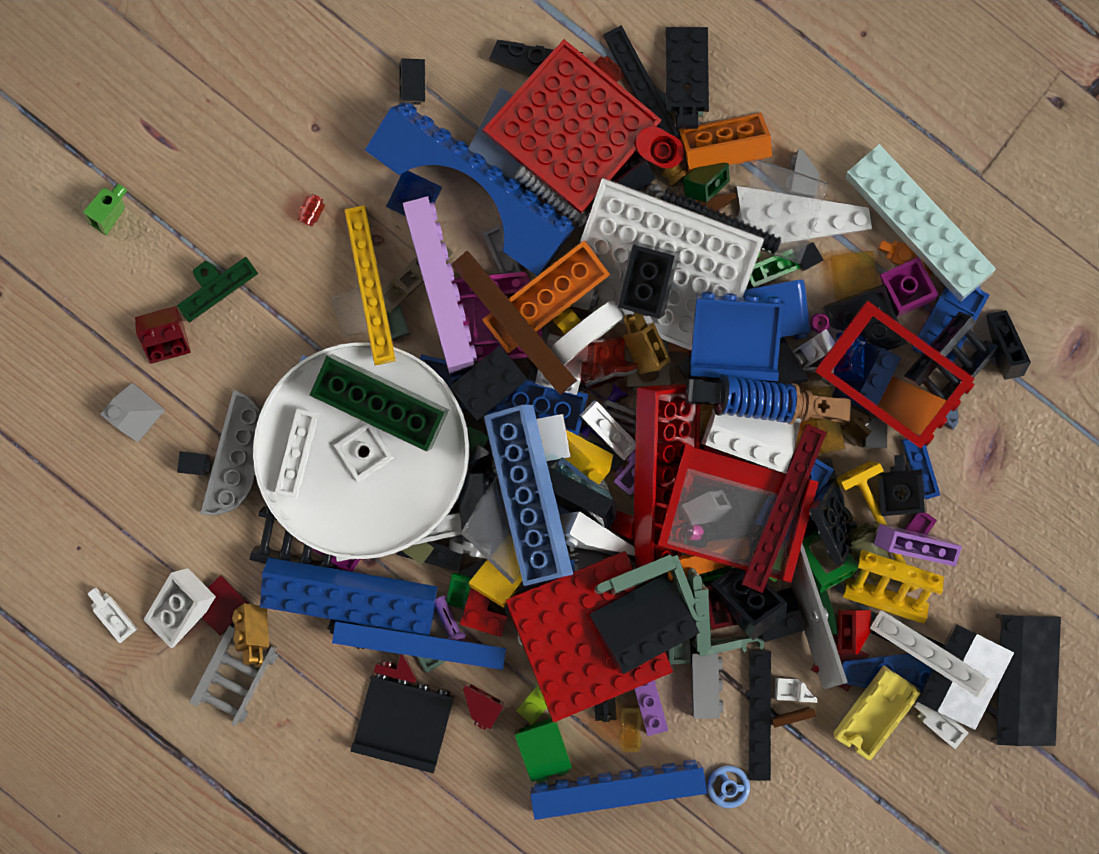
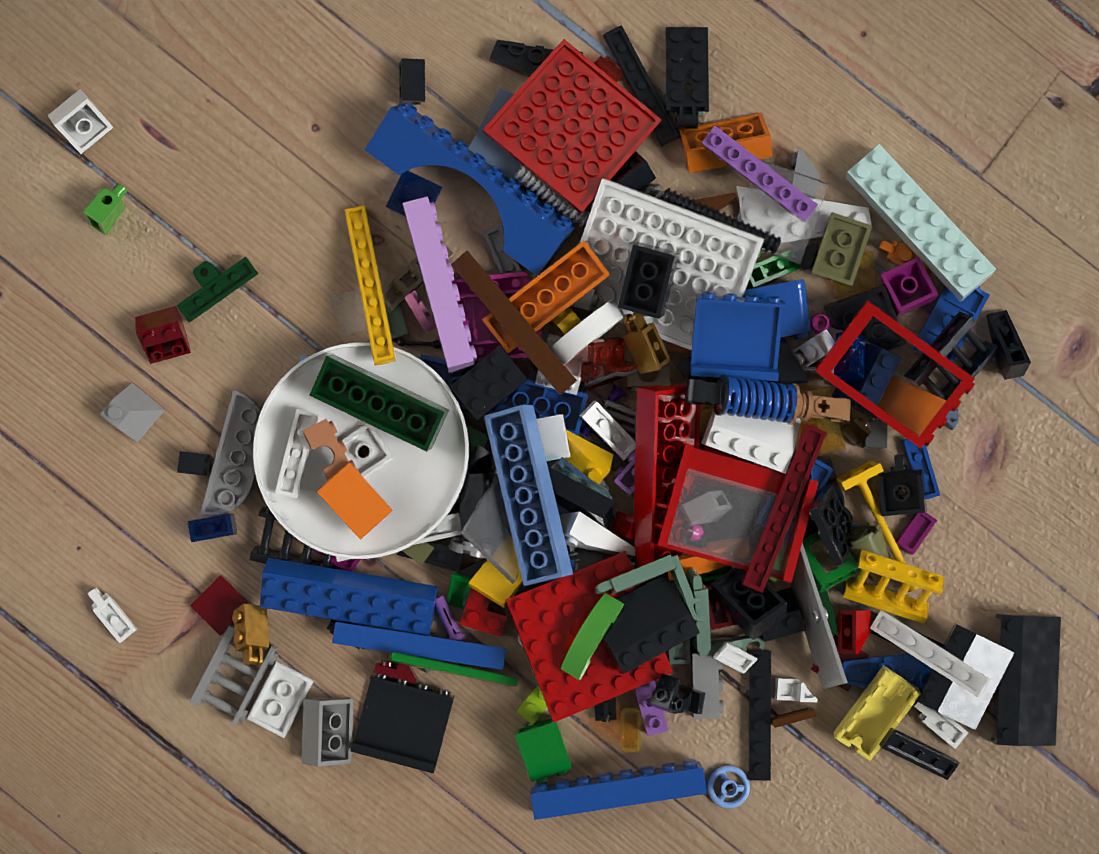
white slope [144,568,216,648] -> none
clear red brick [297,194,325,227] -> none
dark red slope [463,682,504,730] -> none
red piece [636,126,684,169] -> none
pearl gold wheel [661,163,688,187] -> none
dark green slope [683,162,730,203] -> none
medium lavender brick [874,524,962,567] -> none
none -> white slope [48,89,113,154]
none -> clear blue brick [188,514,238,542]
none -> white tile [246,661,314,738]
none -> nougat arch [302,419,358,481]
none -> light grey slope [302,698,353,767]
none -> orange tile [316,462,393,540]
none -> green tile [388,652,518,687]
none -> black hinge [397,338,441,349]
none -> bright pink plate [404,290,436,333]
none -> bright green slope [561,593,624,680]
none -> black tile [650,673,706,714]
none -> medium lavender brick [701,126,818,222]
none -> white tile [713,642,758,674]
none -> olive plate [811,212,872,287]
none -> black tile [879,727,960,780]

